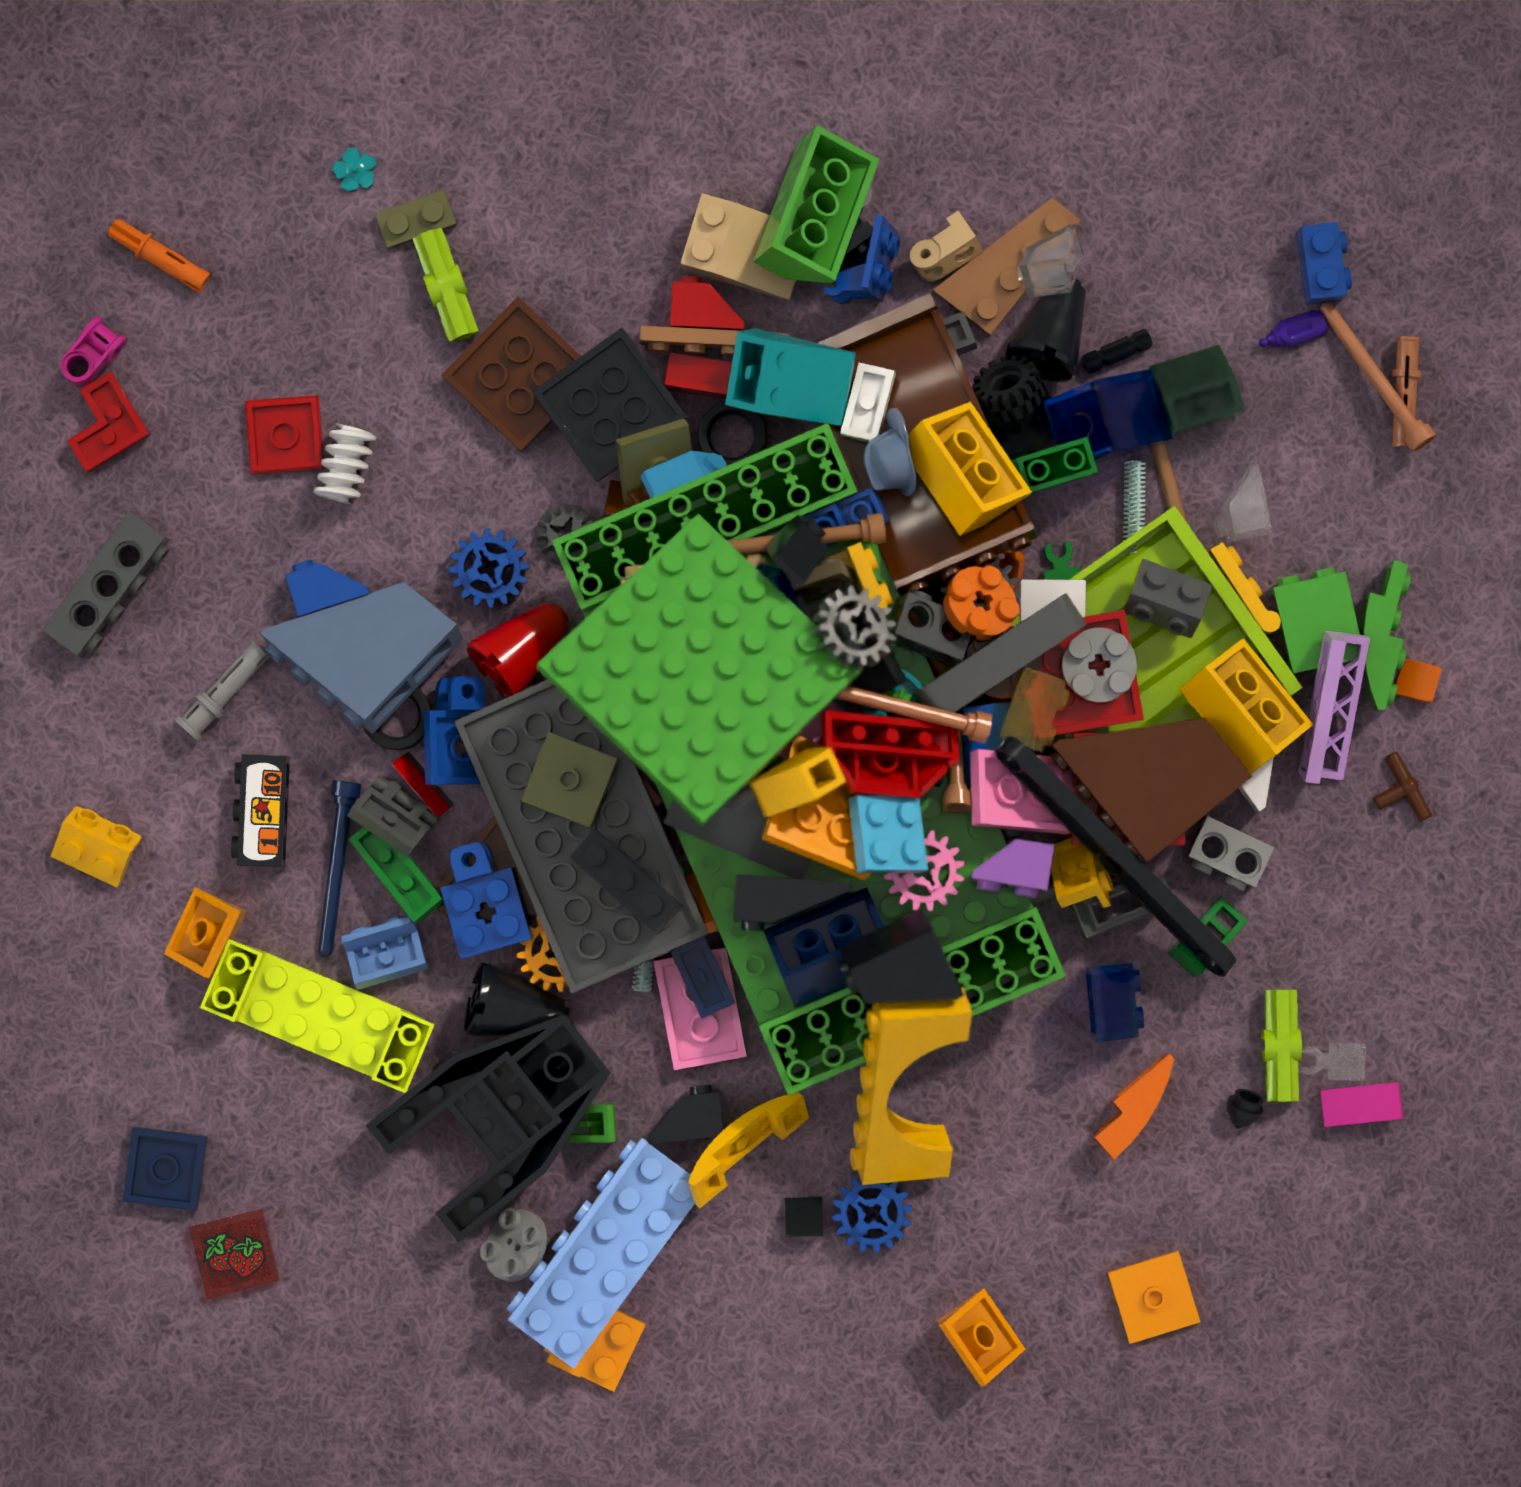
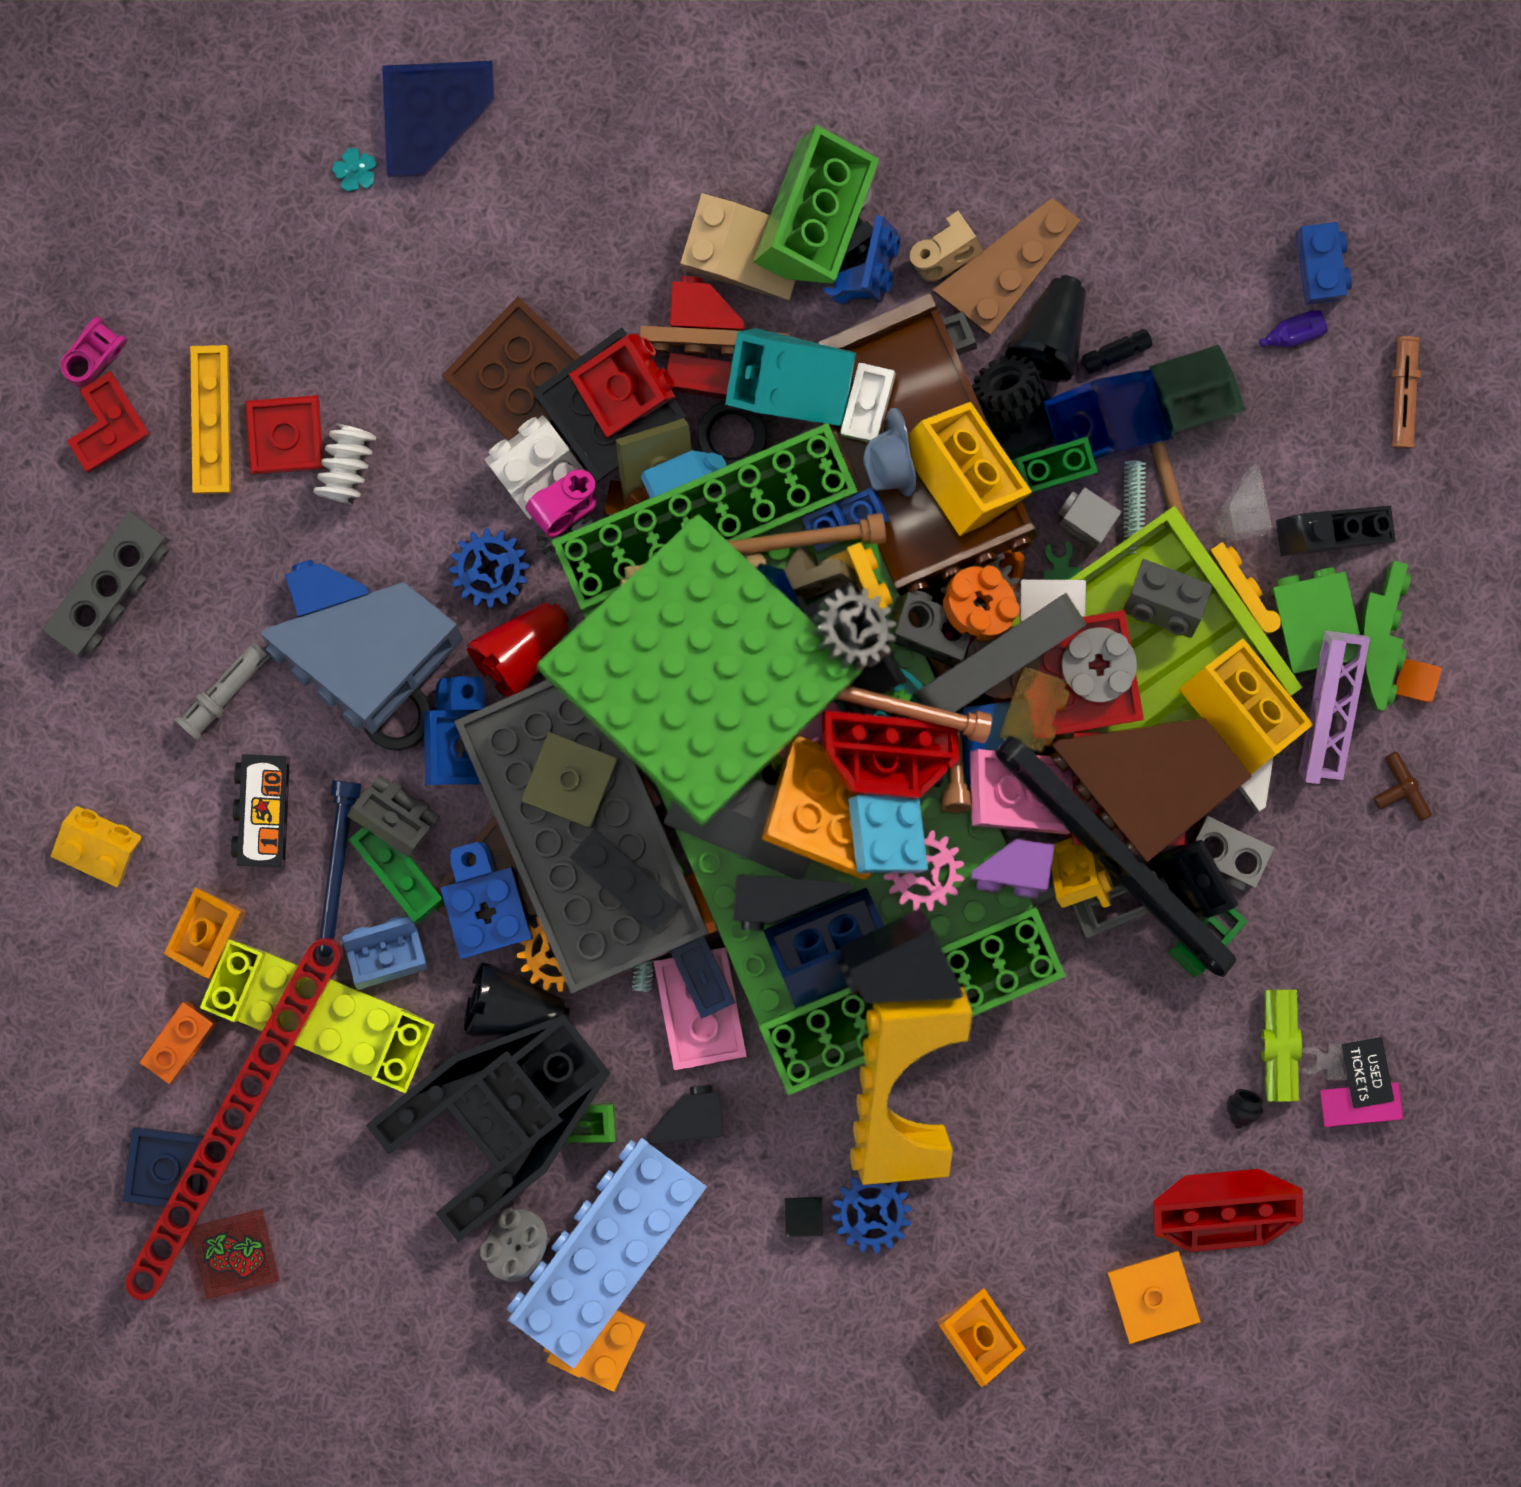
orange axle [107,219,211,294] -> none
olive plate [375,189,457,249] -> none
red sticker [392,751,454,817] -> none
lime piece [412,228,479,343] -> none
yellow slope [688,1092,809,1208] -> none
yellow slope [749,747,846,817] -> none
black slope [765,514,828,588] -> none
clear slope [1017,224,1084,298] -> none
clear blue slope [1085,962,1144,1042] -> none
orange slope [1092,1052,1175,1160] -> none
nougat piece [1320,302,1437,453] -> none
none -> red beam [125,937,343,1300]
none -> orange brick [139,1001,219,1084]
none -> yellow plate [190,345,231,494]
none -> clear blue plate [382,61,495,177]
none -> white plate [484,415,585,519]
none -> dark pink piece [525,470,597,538]
none -> red plate [569,333,675,438]
none -> light grey brick [1058,487,1121,549]
none -> black slope [1151,840,1239,919]
none -> red wedge [1153,1169,1303,1252]
none -> black slope [1276,505,1396,556]
none -> black sticker [1342,1037,1394,1108]

